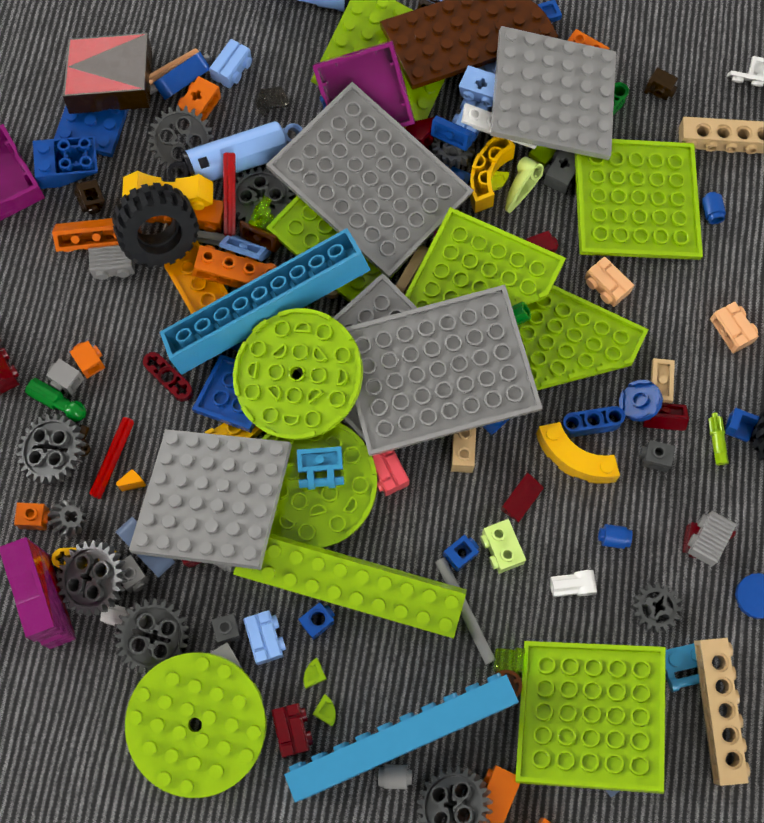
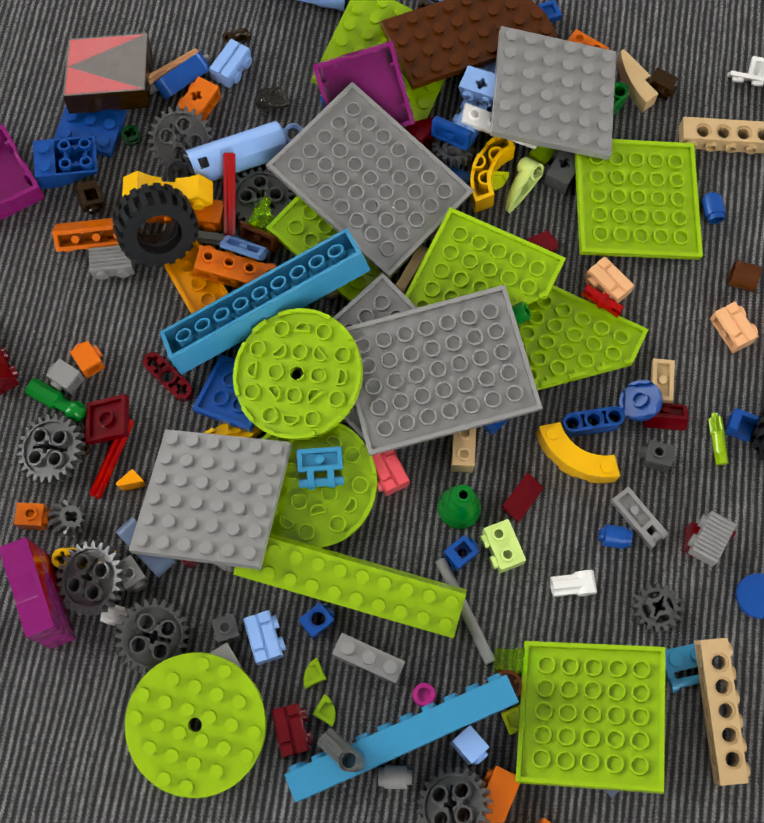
none -> dark red plate [85,394,129,445]
none -> dark green bush [121,125,141,146]
none -> dark brown arm [222,28,252,42]
none -> dark grey piece [317,728,365,773]
none -> light grey arch [332,633,405,686]
none -> dark pink tile [412,683,436,707]
none -> green cone [437,484,482,530]
none -> light blue brick [449,725,489,765]
none -> neon yellow tile [501,705,520,735]
none -> red pin [581,284,625,318]
none -> light grey plate [610,486,668,549]
none -> tan slope [617,49,658,113]
none -> reddish brown piece [728,260,761,292]

